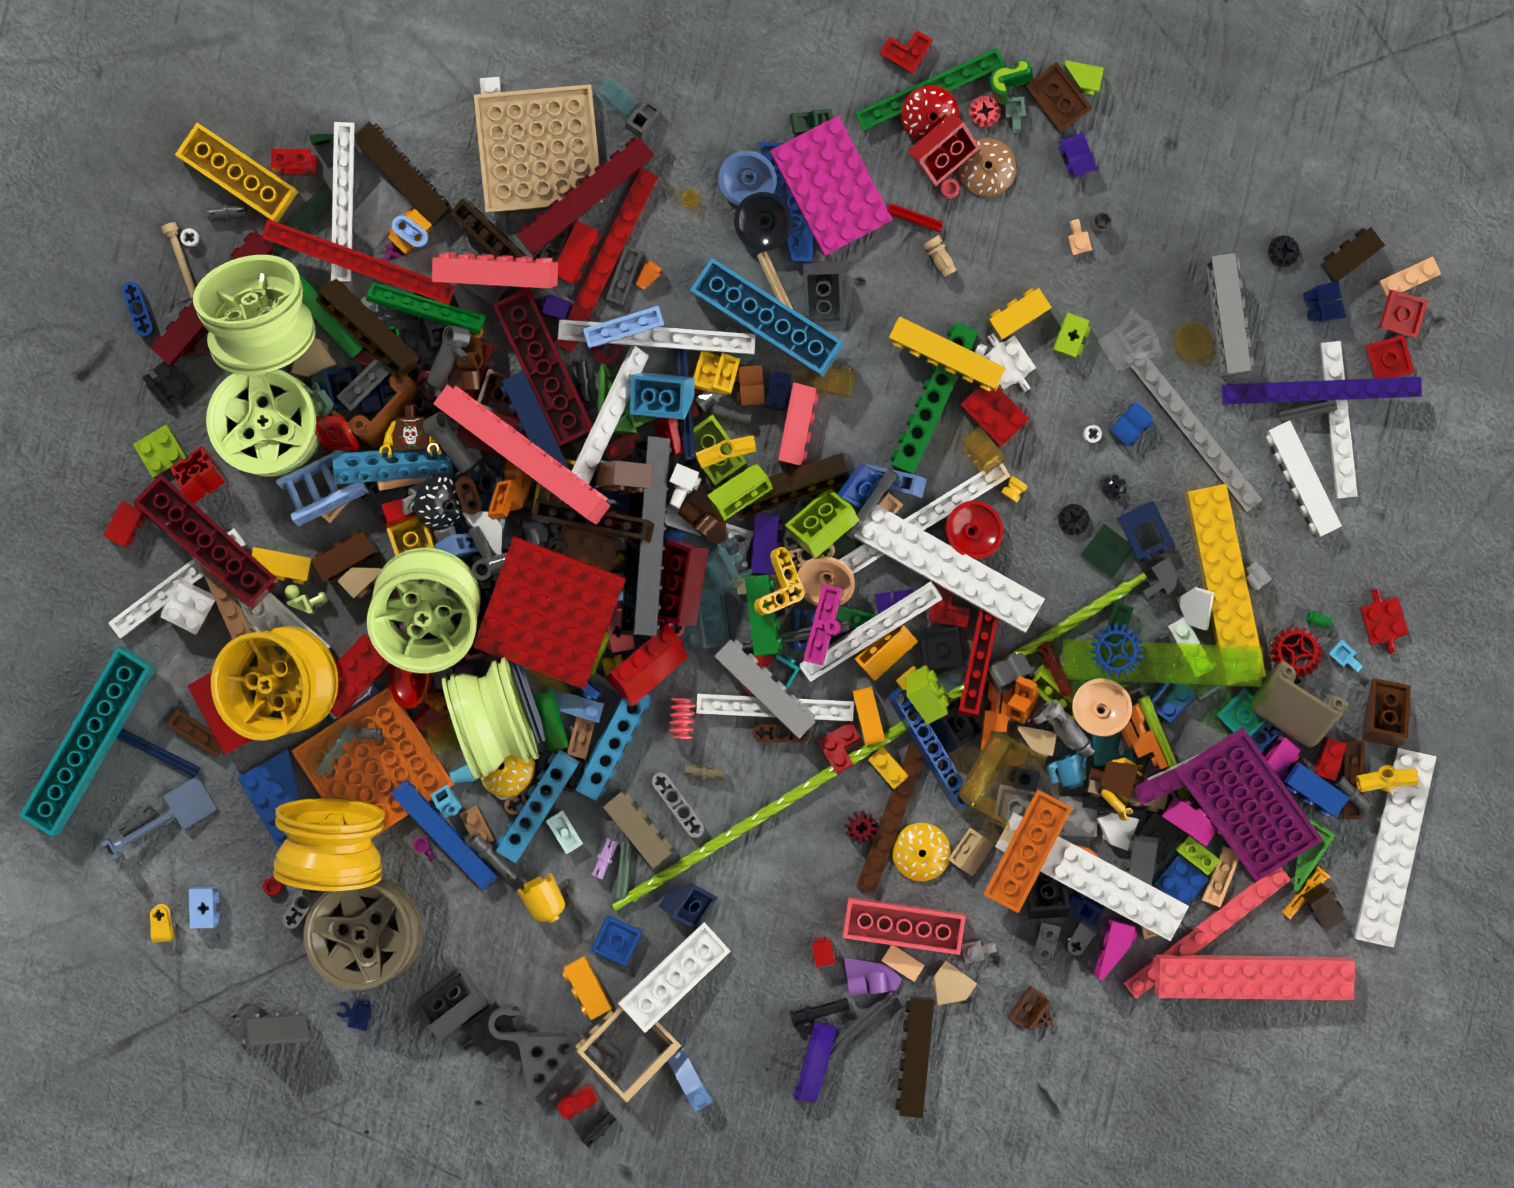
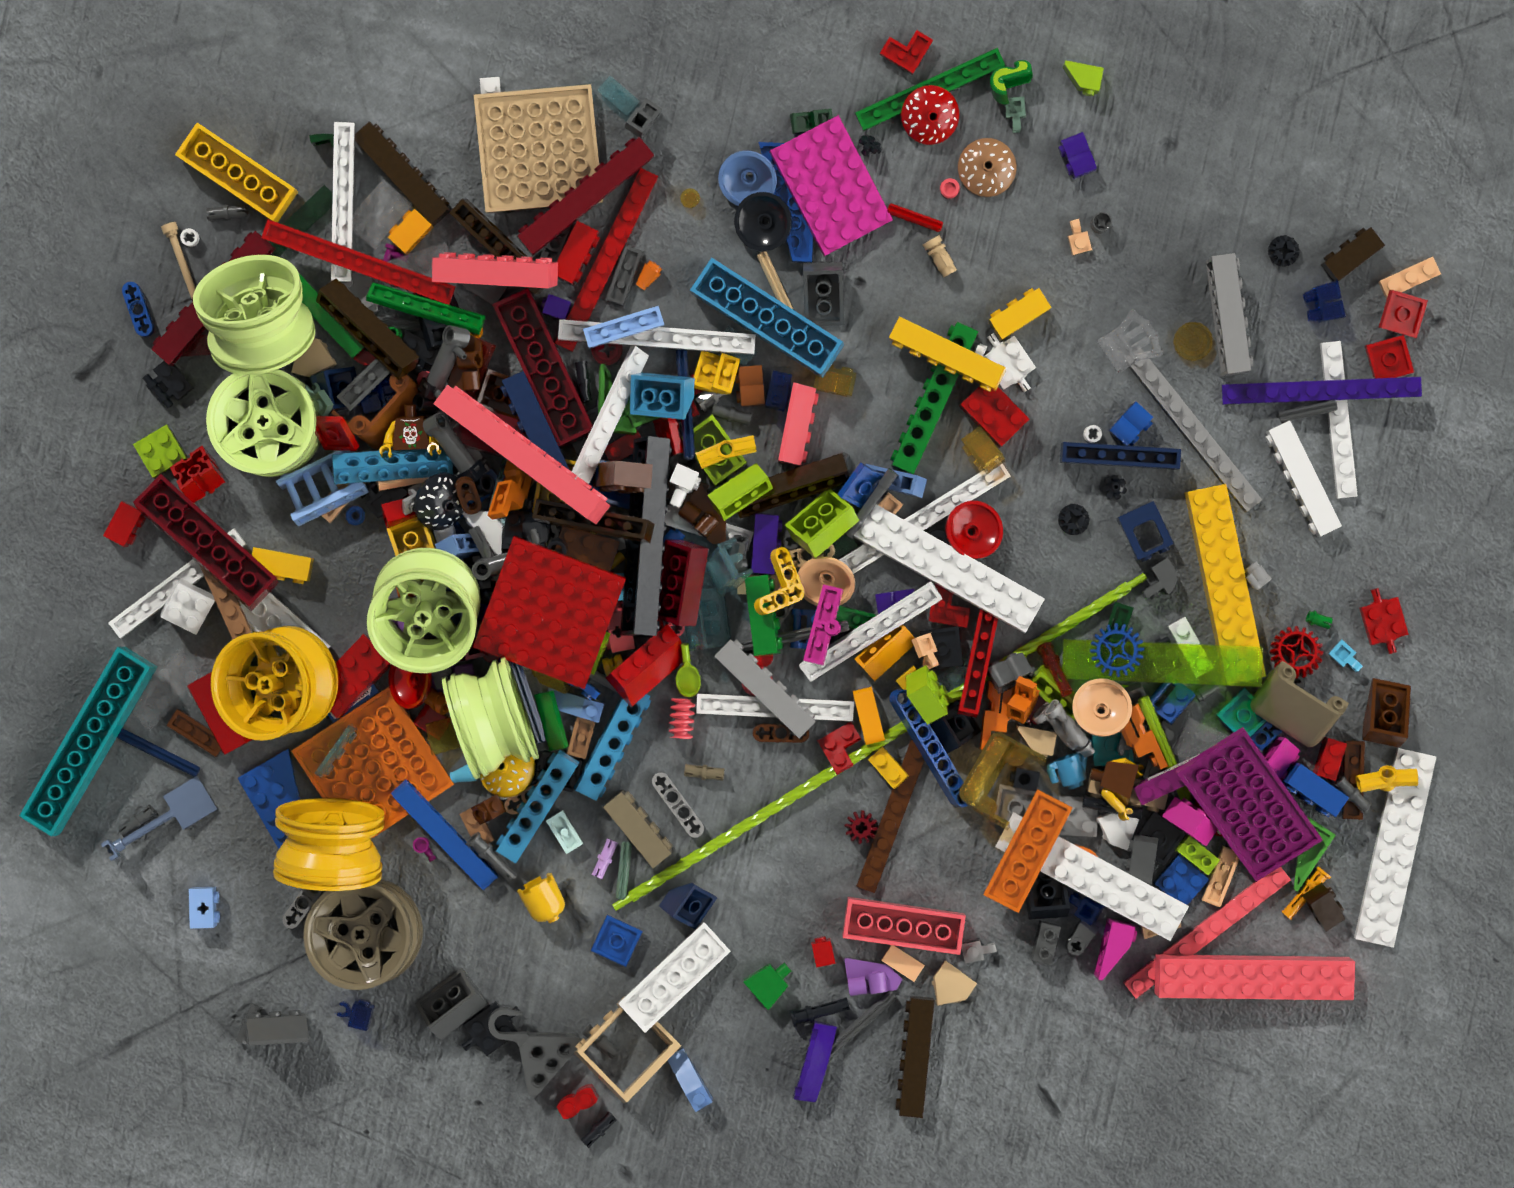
yellow piece [150,904,174,943] -> none
red tile [263,876,283,896] -> none
red window [271,149,318,176] -> none
yellowish green piece [285,584,328,614] -> none
reddish brown brick [312,530,380,582] -> none
tan slope [338,568,382,599] -> none
dark grey pin [357,726,383,742] -> none
light blue plate [392,215,428,248] -> none
medium azure brick [431,785,462,818] -> none
light orange brick [562,955,613,1020] -> none
teal bracket [775,654,800,688] -> none
yellow dish [892,823,951,881] -> none
red brick [907,113,980,186] -> none
tan panel [948,828,994,876] -> none
coral gear [969,96,1001,127] -> none
yellow wheel [1001,476,1028,503] -> none
reddish brown slope [1007,985,1053,1031] -> none
reddish brown plate [1025,62,1092,133] -> none
lime brick [1052,312,1091,359] -> none
clear green plate [1080,524,1132,579] -> none
white slope [1176,586,1214,631] -> none
none -> blue plate [345,506,365,526]
none -> reddish brown brick [471,794,506,825]
none -> lime piece [676,643,701,697]
none -> green torso [743,962,792,1010]
none -> black plant [859,135,882,156]
none -> light nougat plate [912,633,939,669]
none -> dark blue brick [1060,442,1181,470]

